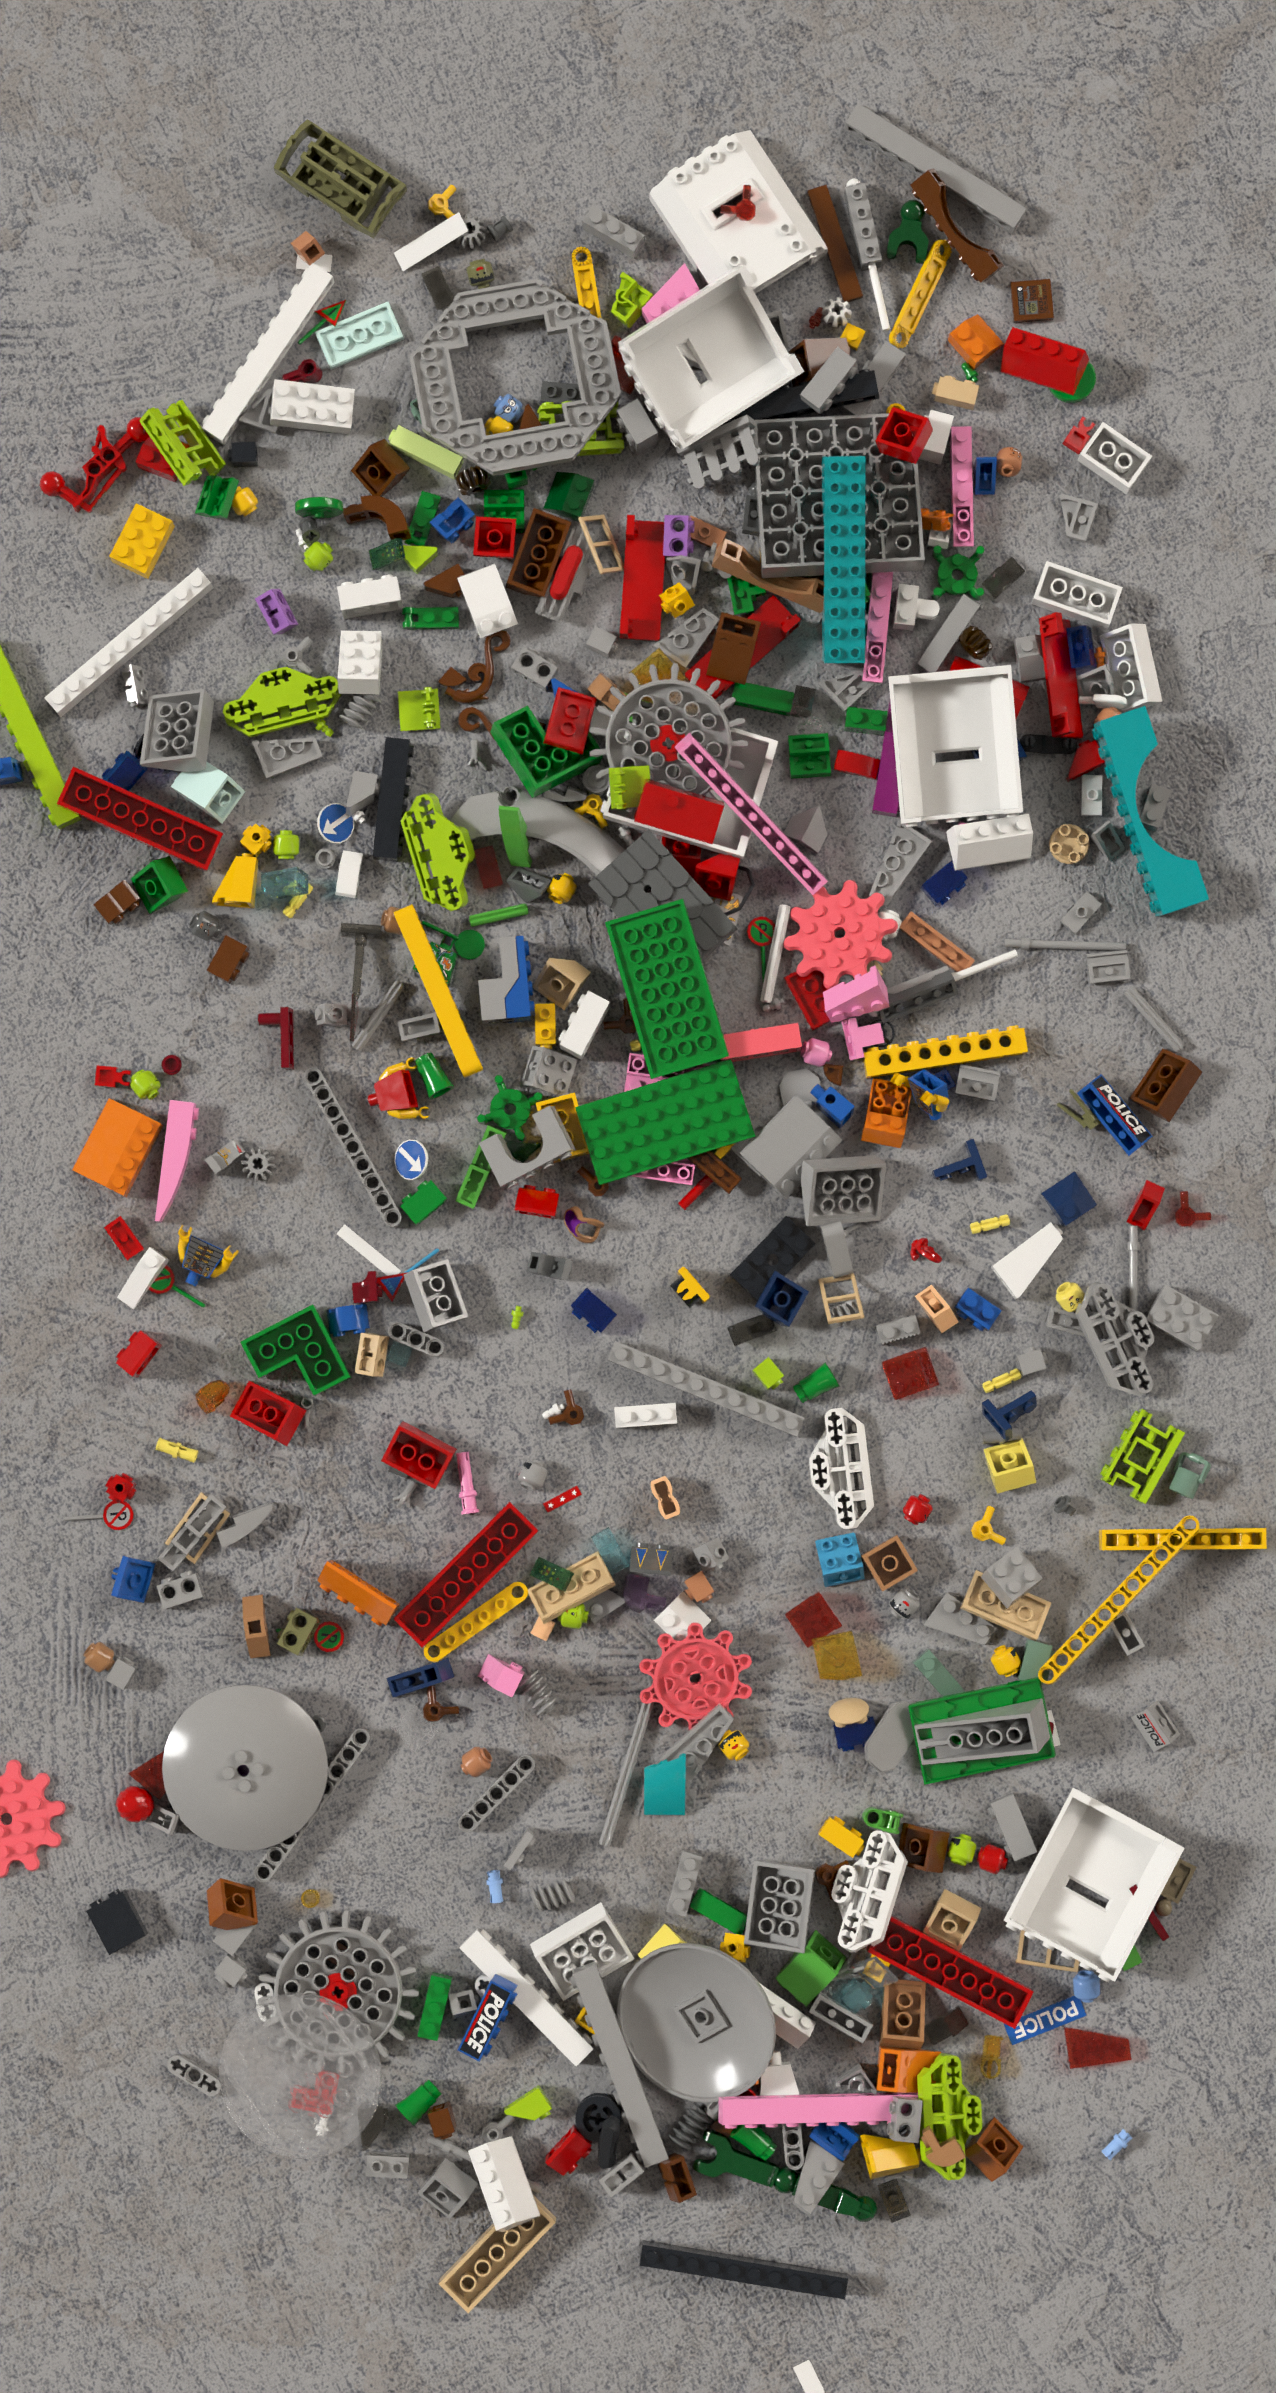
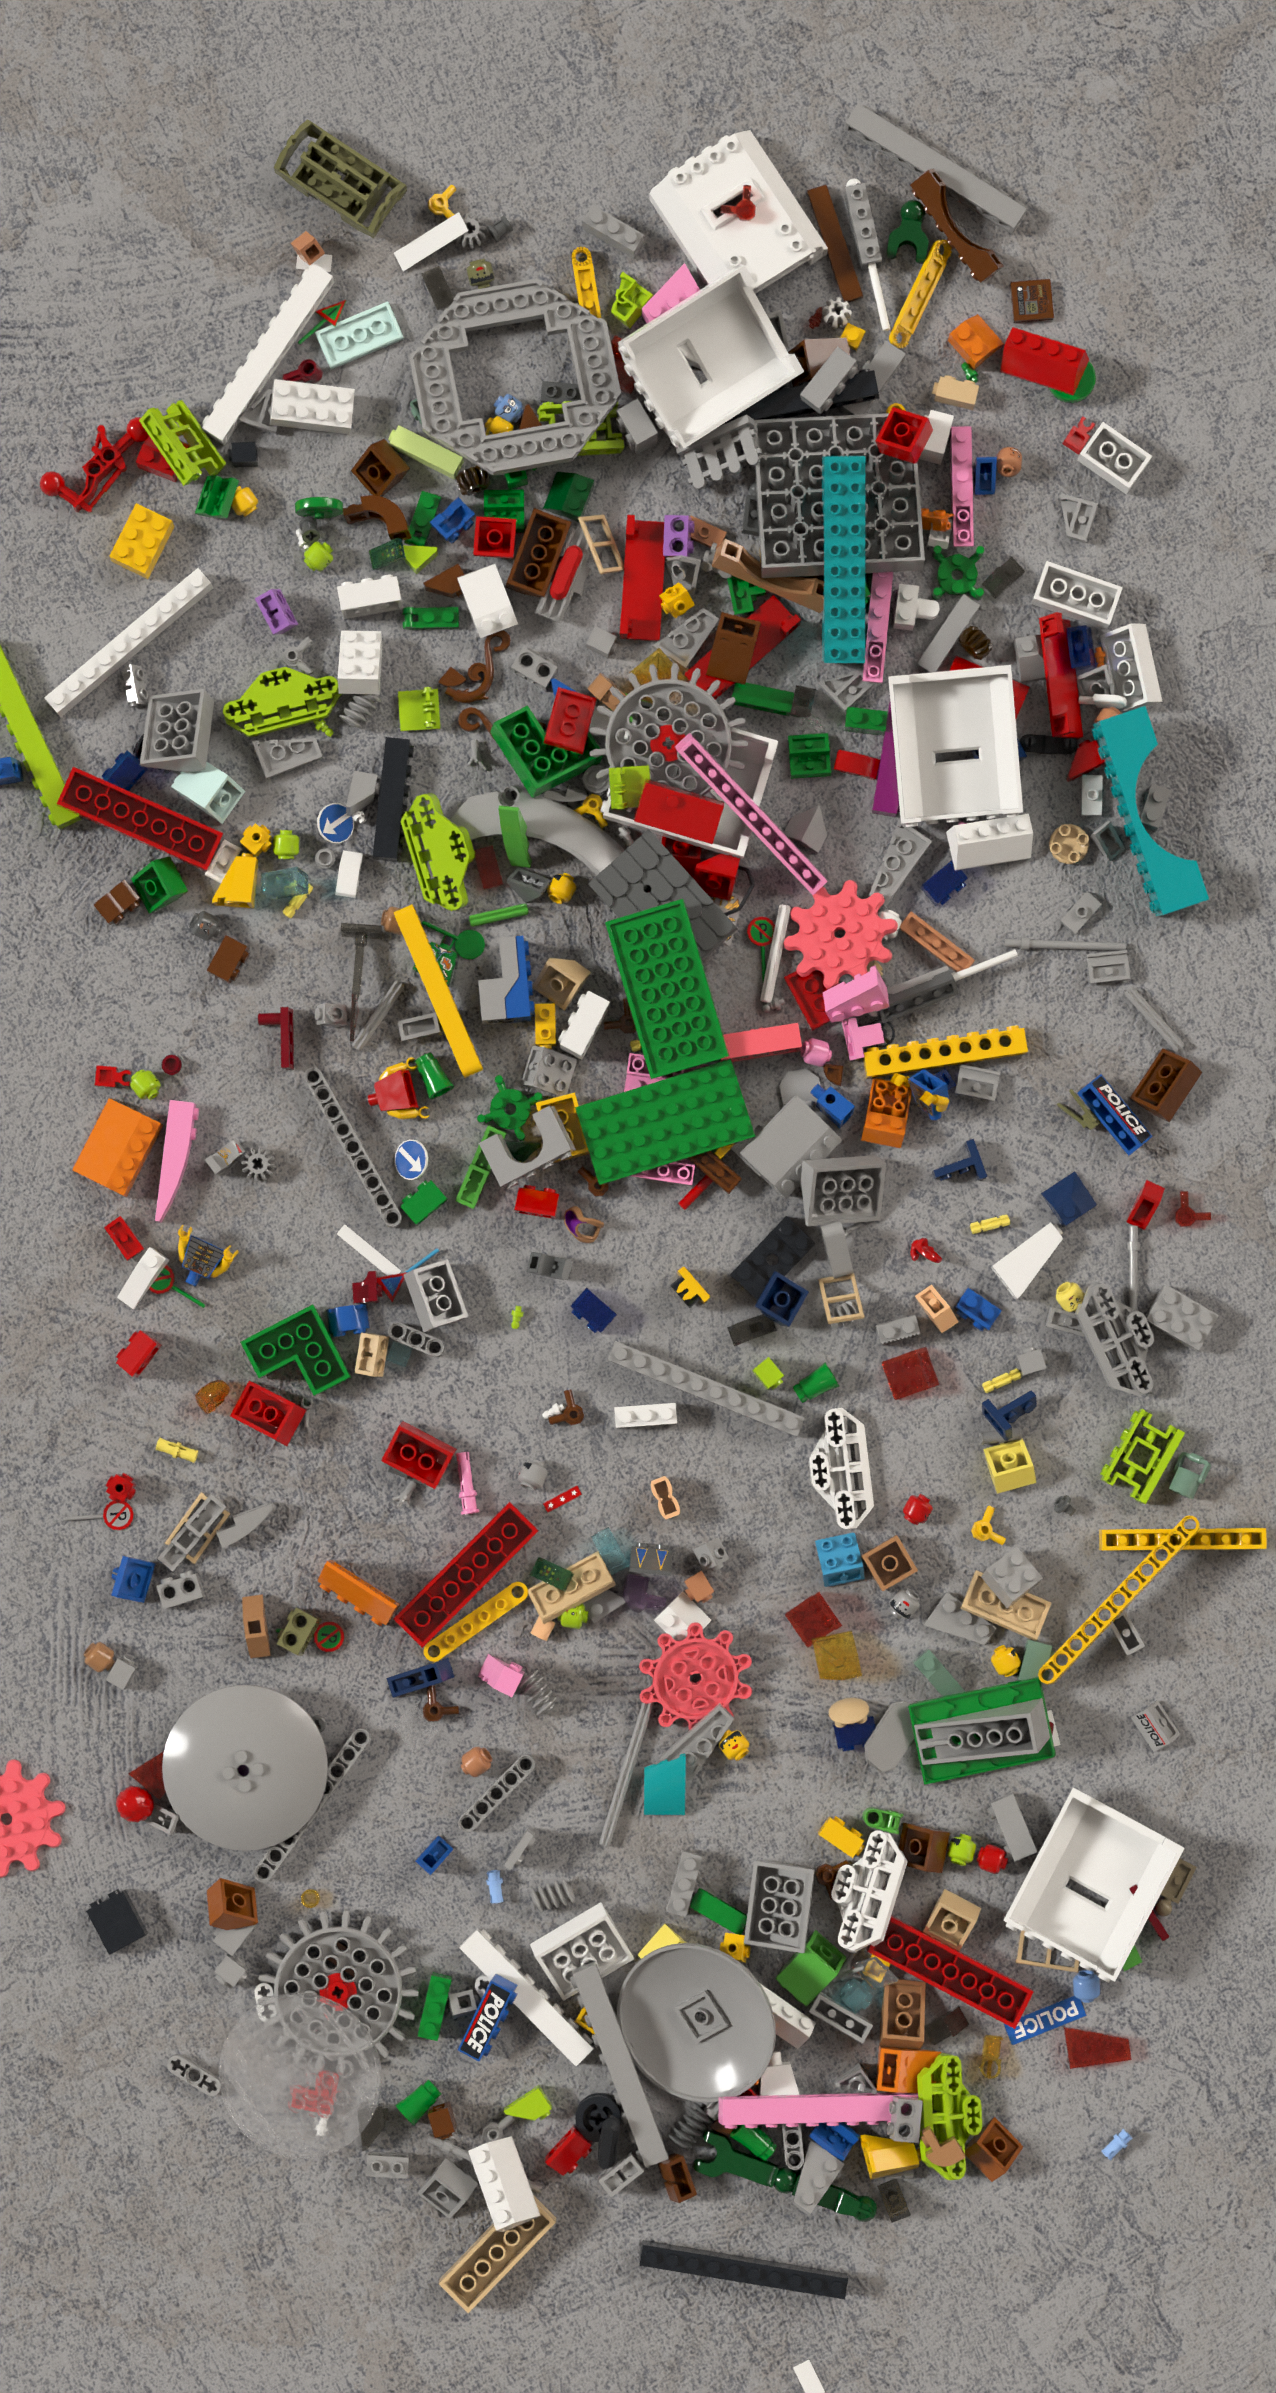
none -> white plate [205,839,242,884]
none -> blue slope [416,1835,453,1875]

